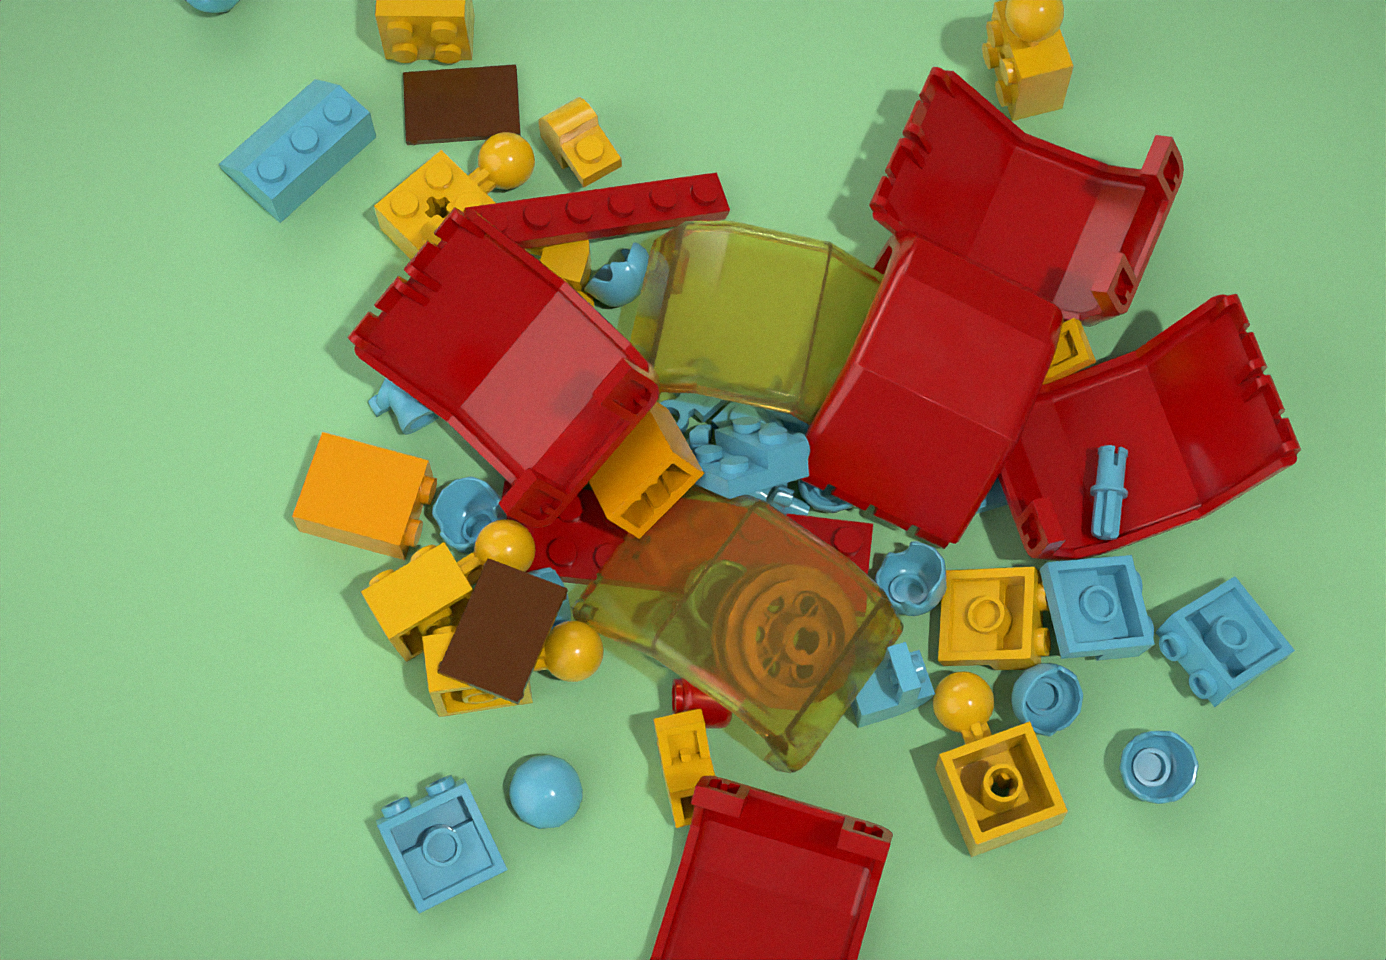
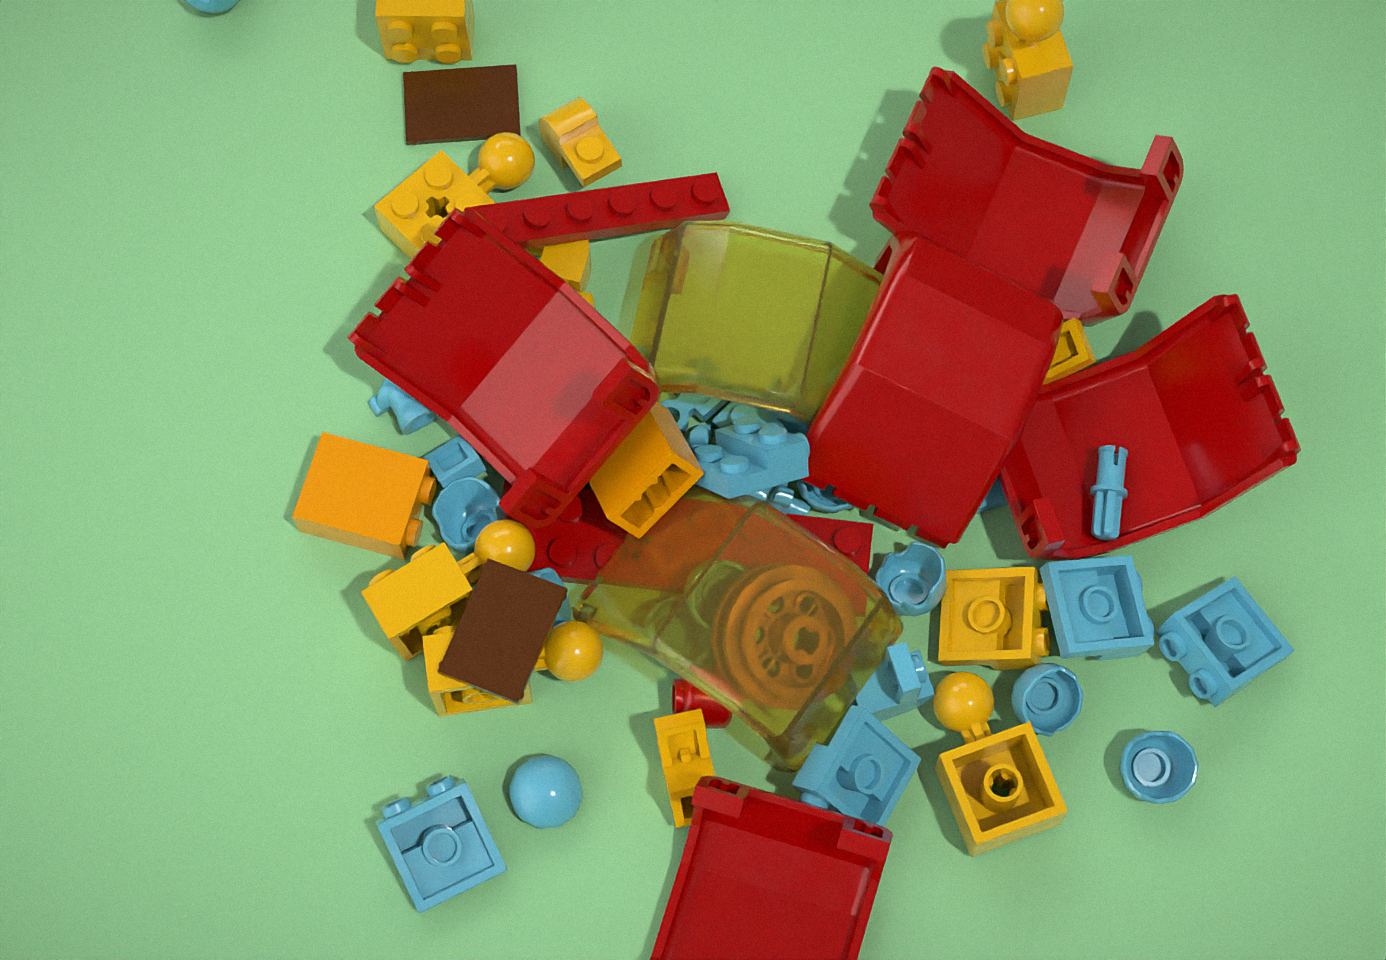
medium azure slope [219,79,376,223] -> none
medium azure hair [585,242,652,307] -> none
none -> medium azure plate [424,435,486,489]
none -> medium azure plate [792,705,921,827]

